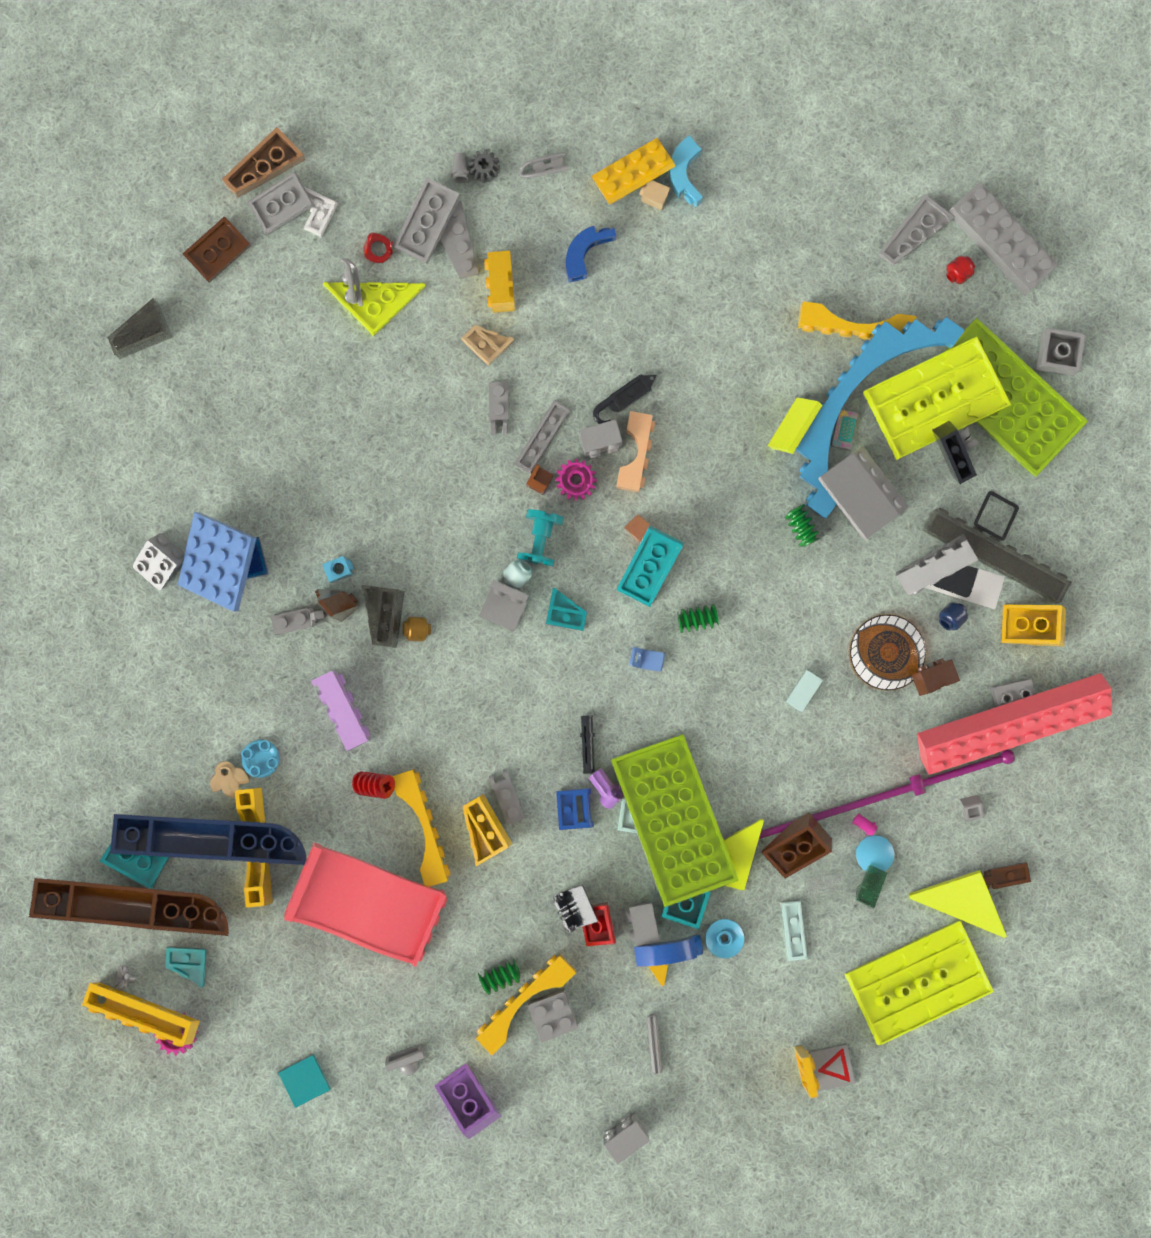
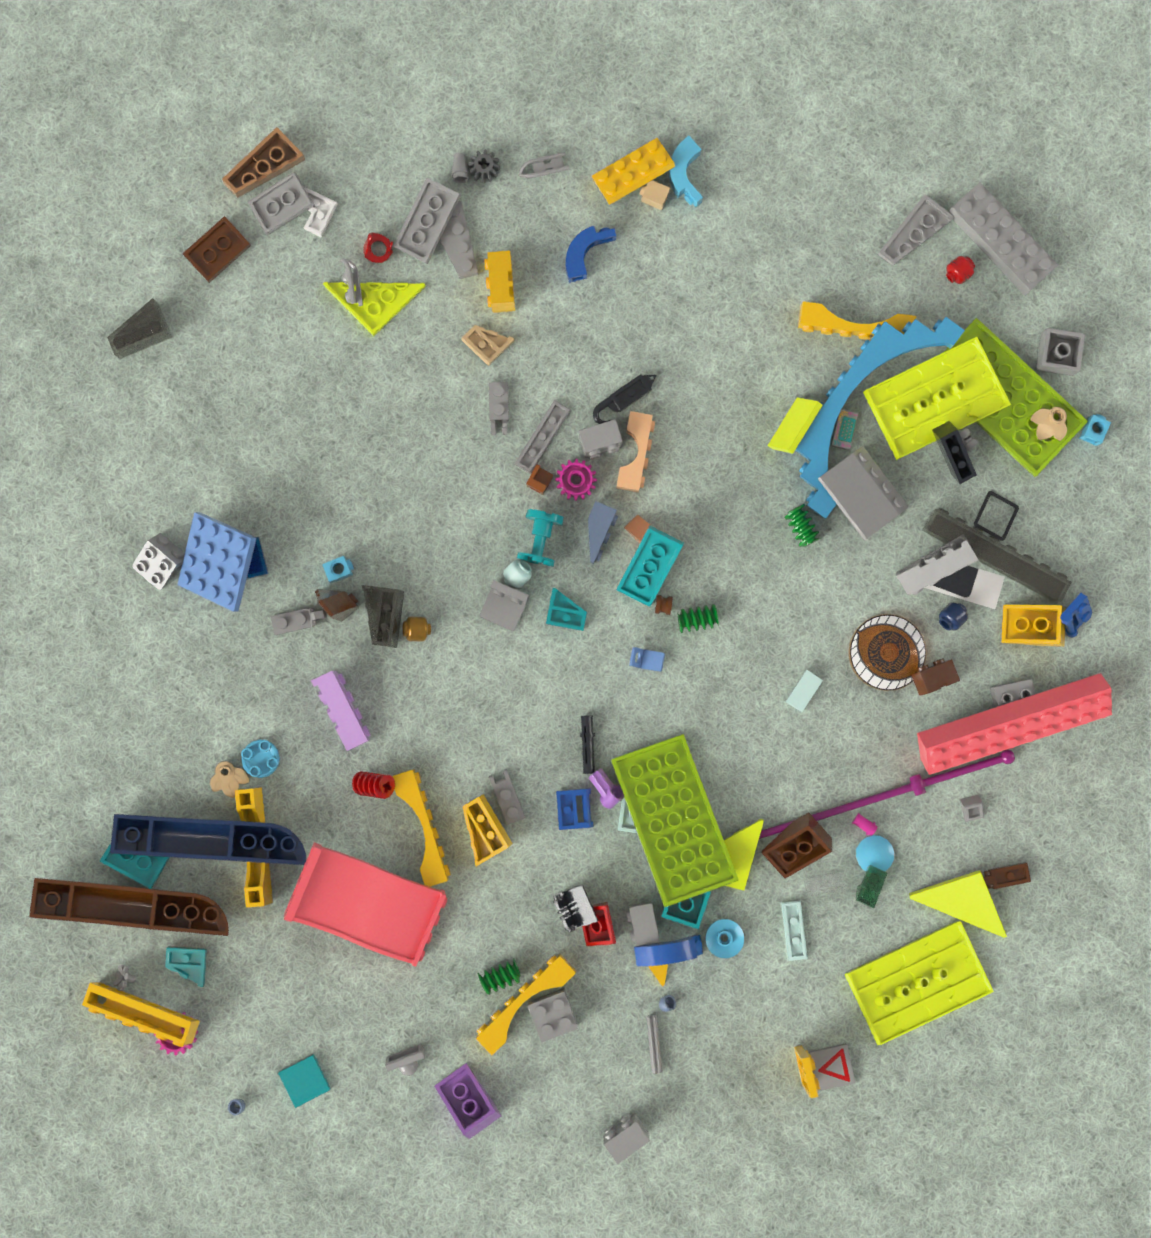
none -> sand blue hinge [228,1099,245,1115]
none -> sand blue slope [588,501,618,564]
none -> reddish brown wheel [655,595,673,615]
none -> sand blue hinge [659,995,676,1012]
none -> tan plate [1030,407,1067,441]
none -> blue plate [1060,593,1093,638]
none -> medium azure brick [1079,414,1111,446]

